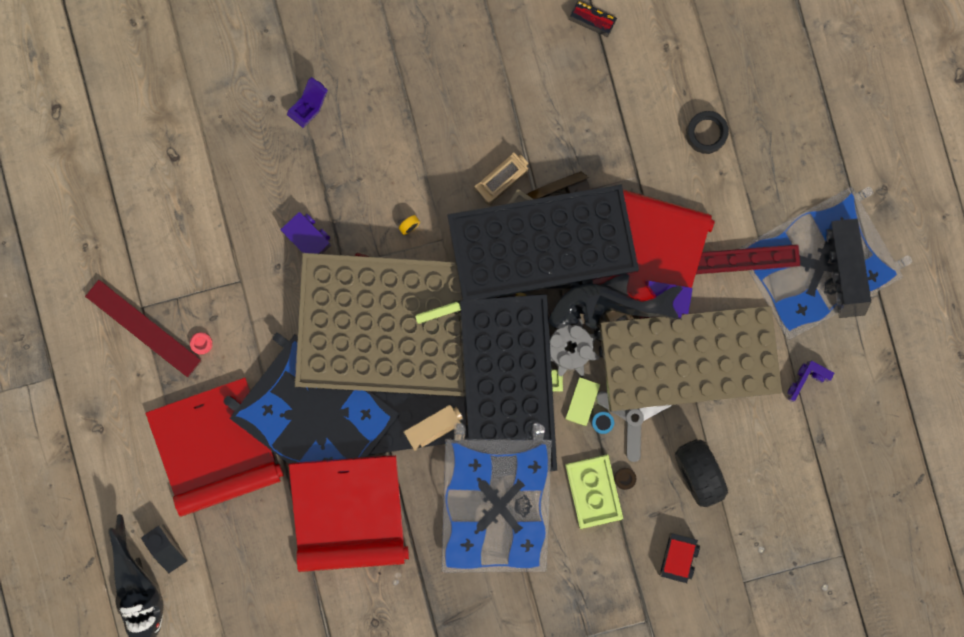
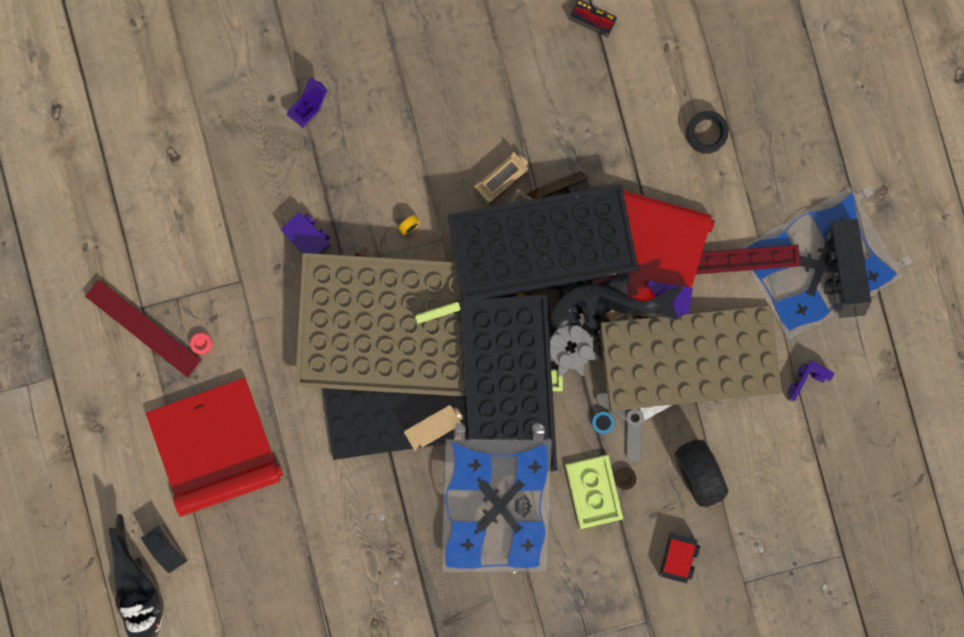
flag [223,333,399,472] -> none
red door [289,455,409,572] -> none
yellowish green tile [565,377,600,426] -> none

